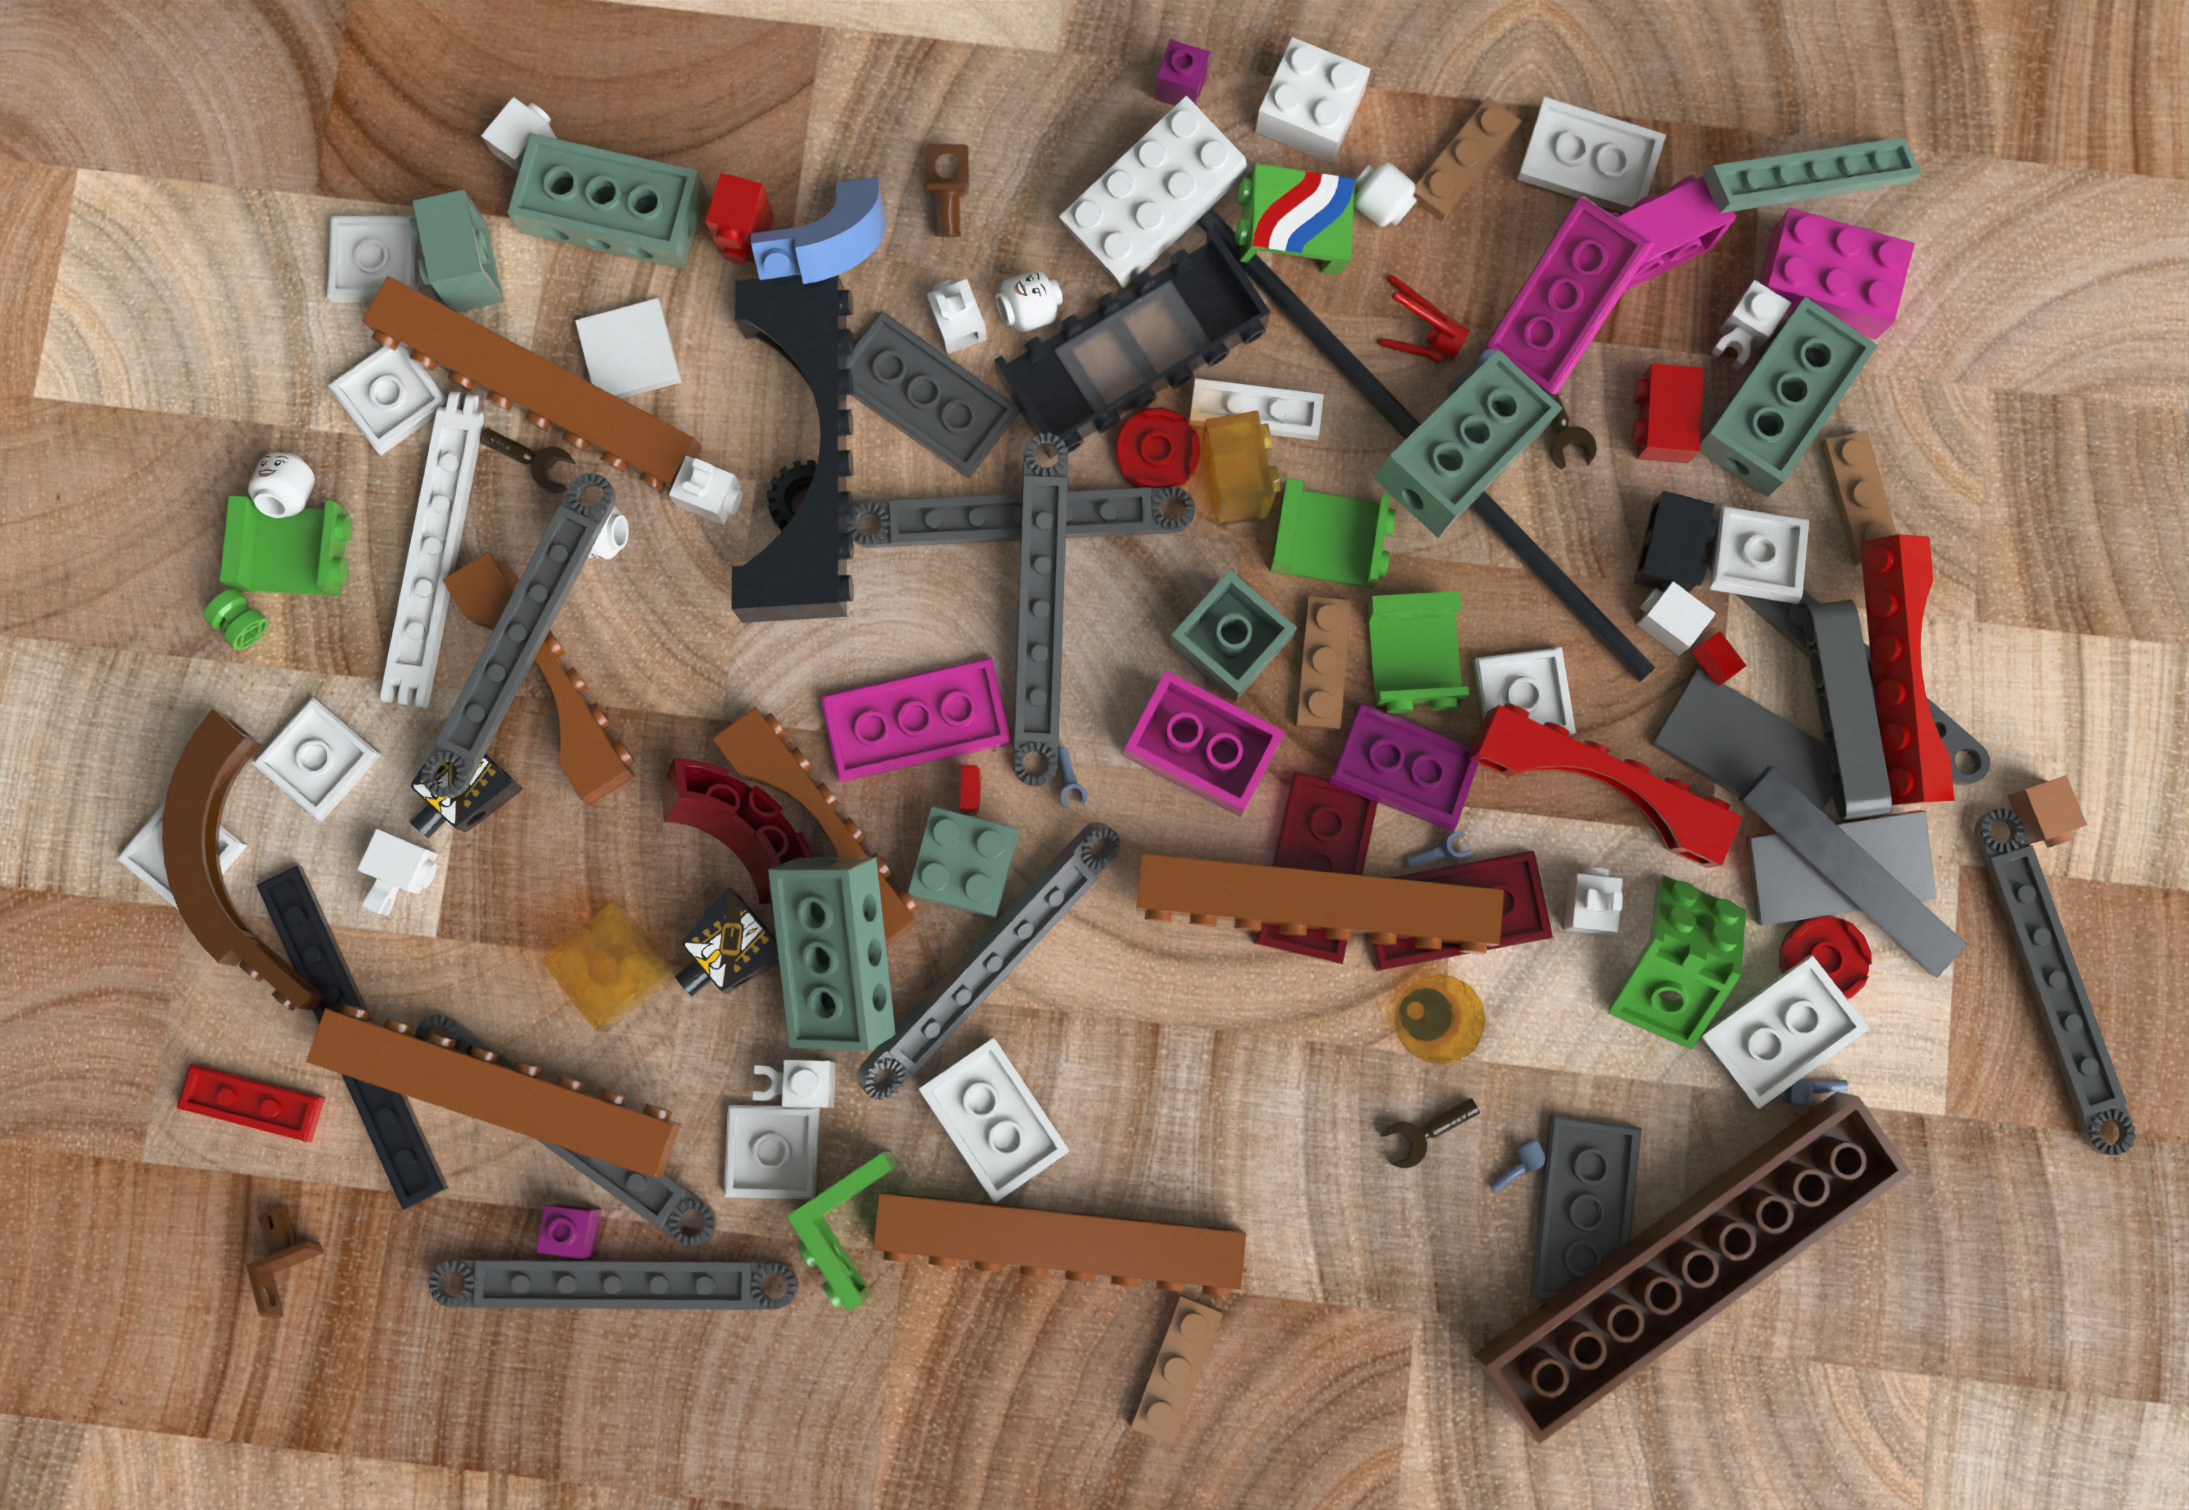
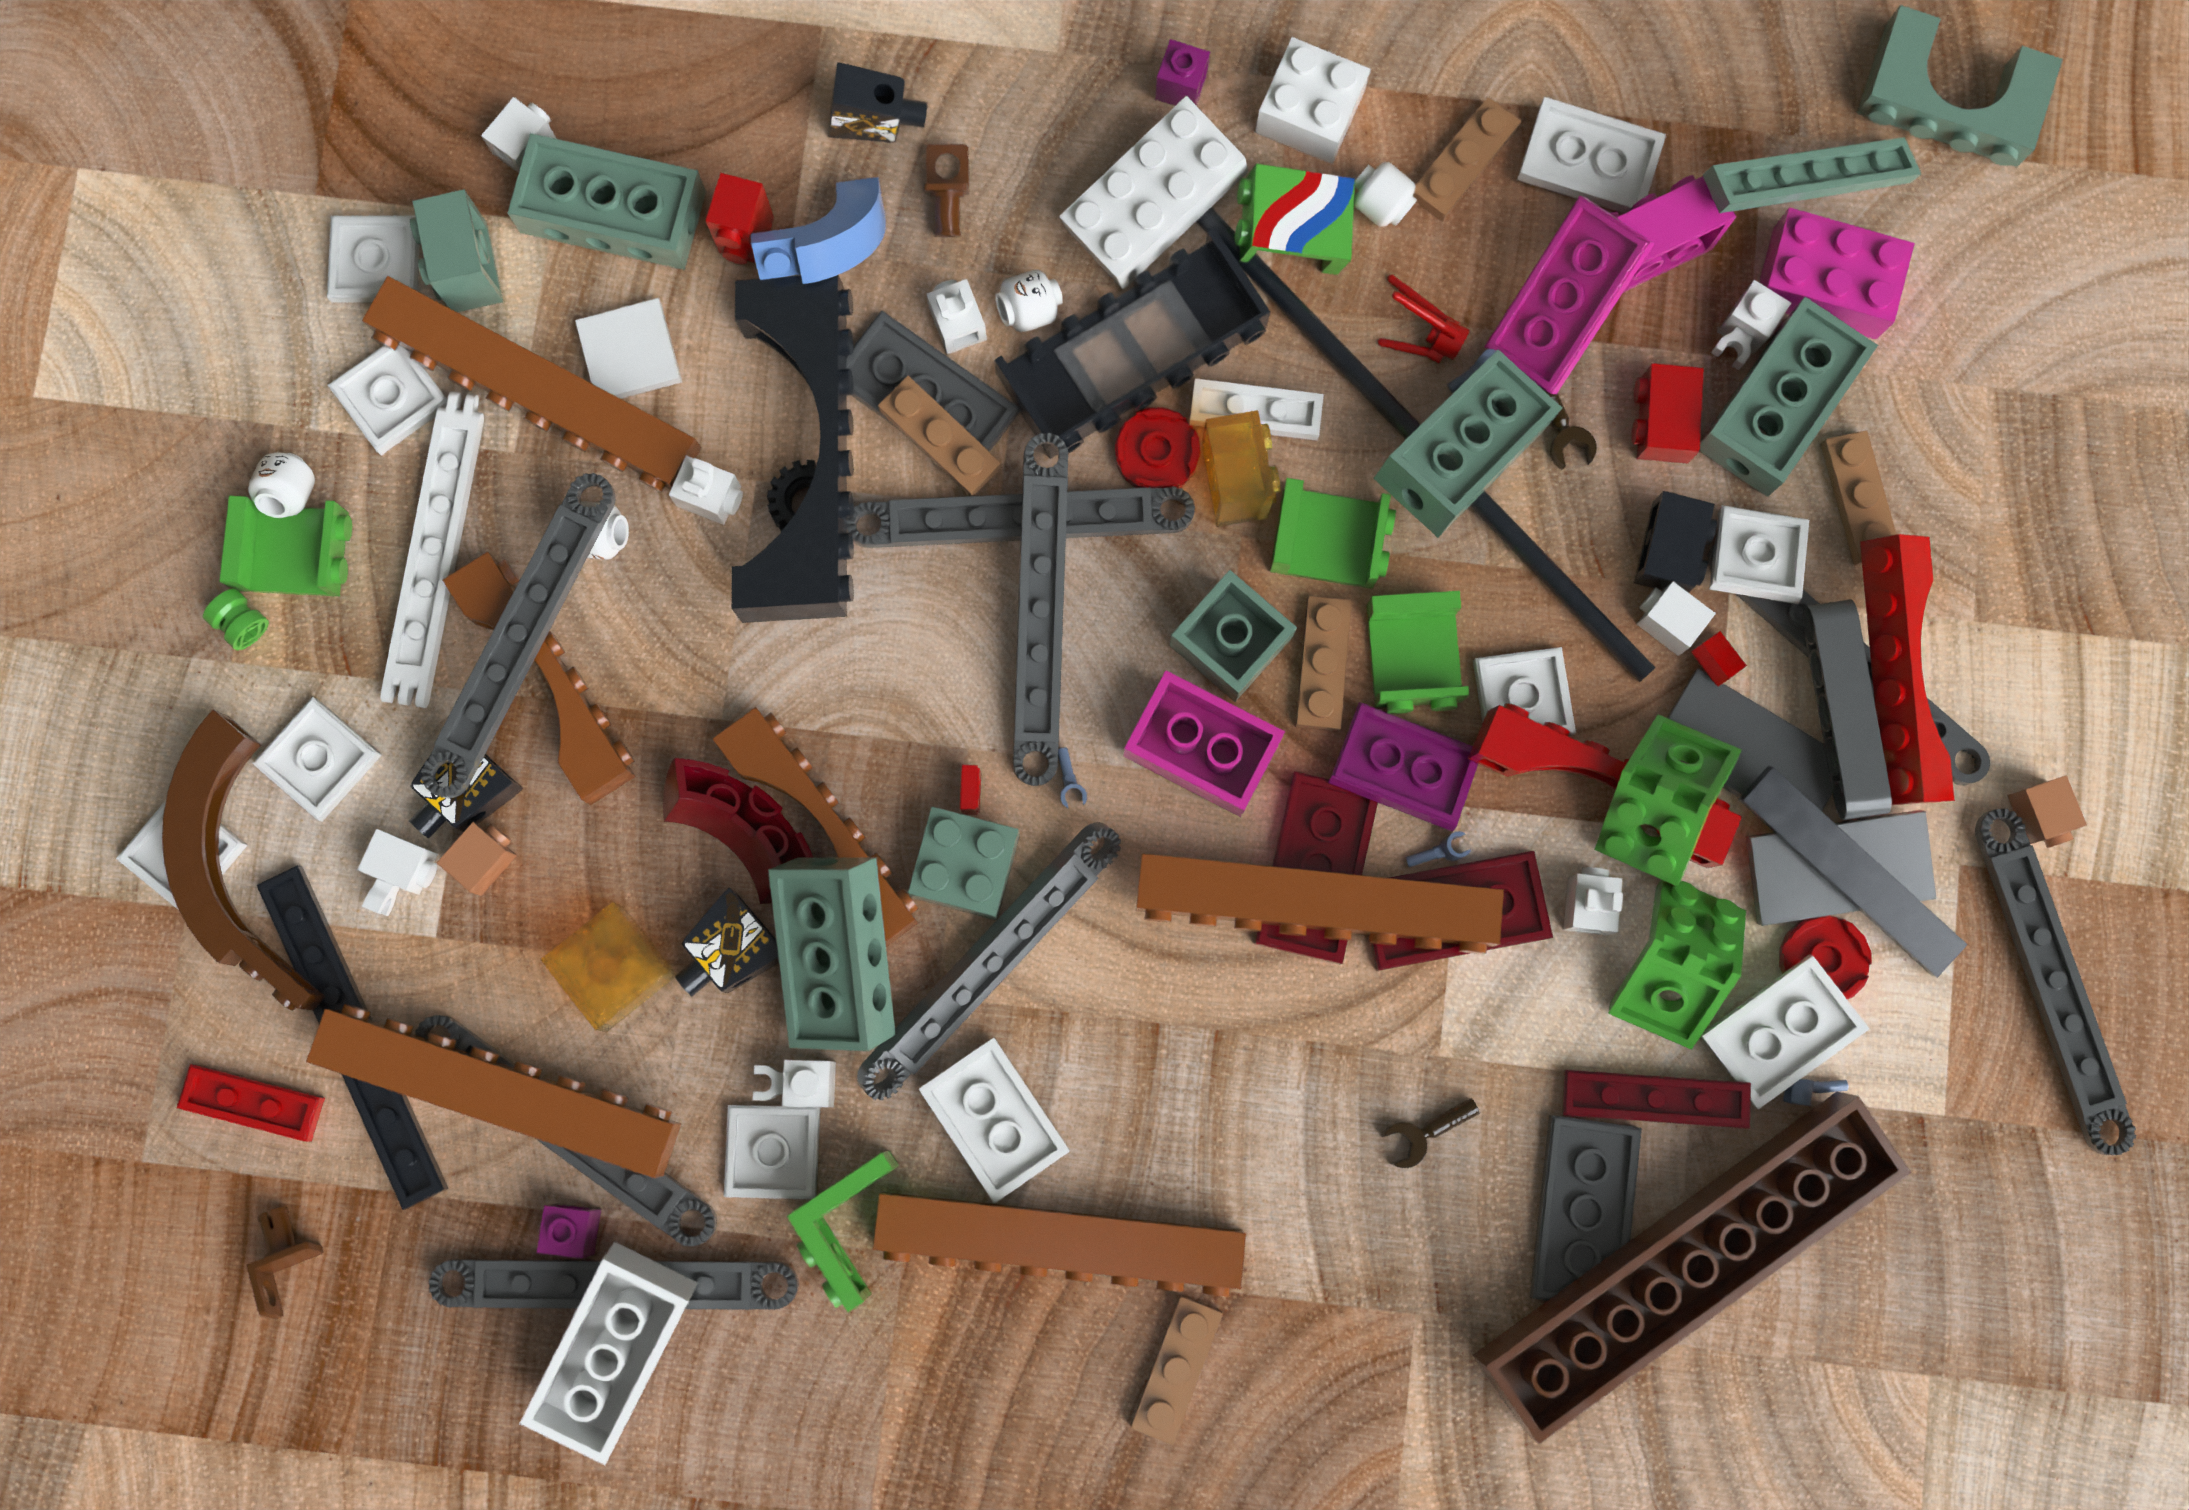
dark brown piece [480,428,576,493] -> none
dark pink tile [820,657,1012,783] -> none
clear yellow tile [1394,974,1486,1065] -> none
sand blue hand [1490,1140,1545,1193] -> none
none -> nougat brick [437,822,517,896]
none -> white brick [520,1242,698,1465]
none -> black torso [828,62,927,143]
none -> medium nougat plate [878,376,1002,496]
none -> dark red tile [1562,1070,1751,1129]
none -> bright green bracket [1594,715,1742,887]
none -> sand green arch [1857,5,2063,167]

